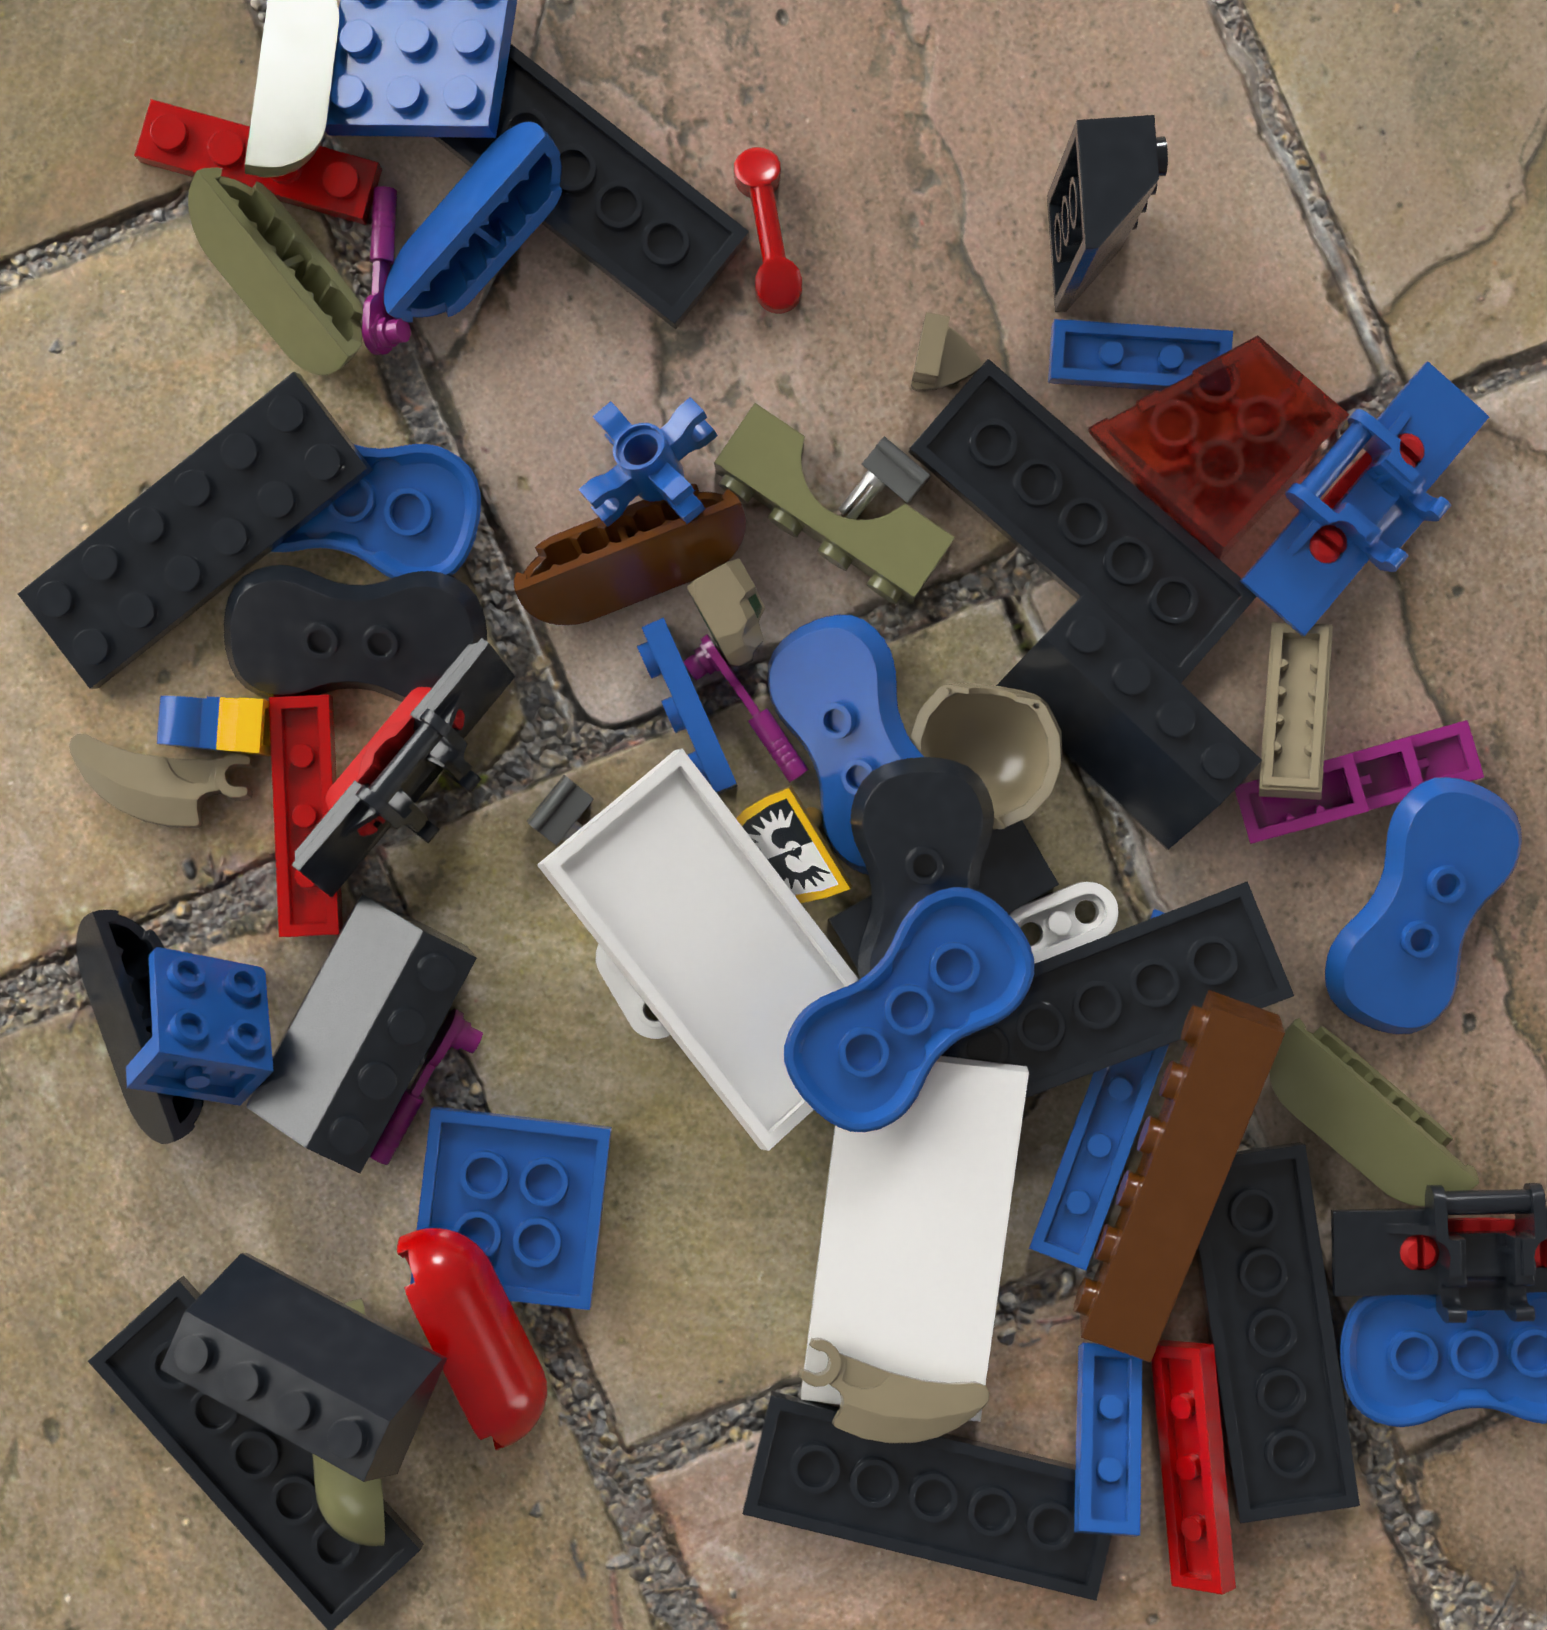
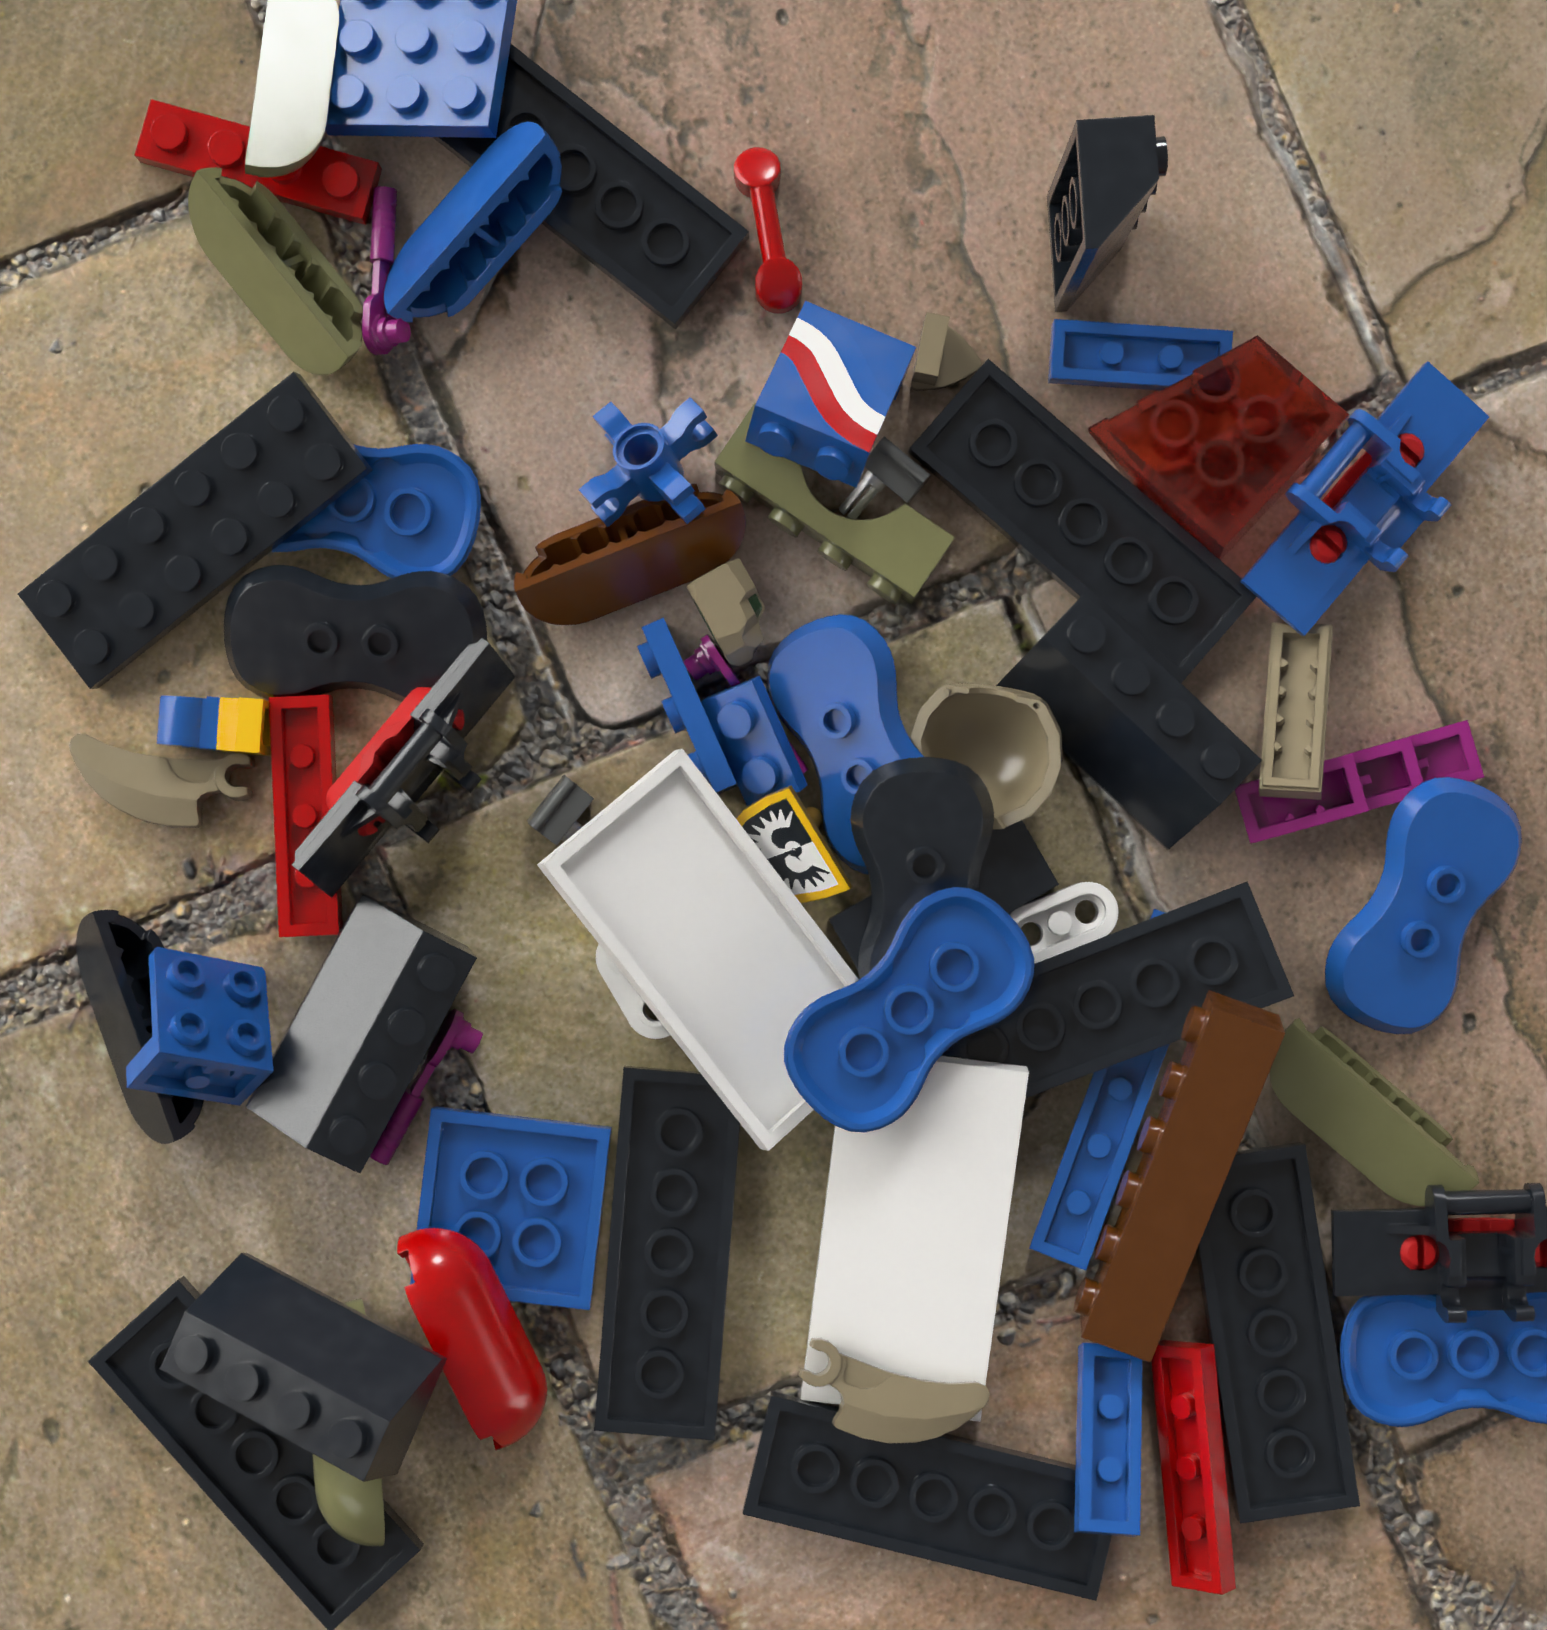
none -> black plate [594,1066,740,1441]
none -> blue plate [701,676,808,806]
none -> panel [745,301,916,488]

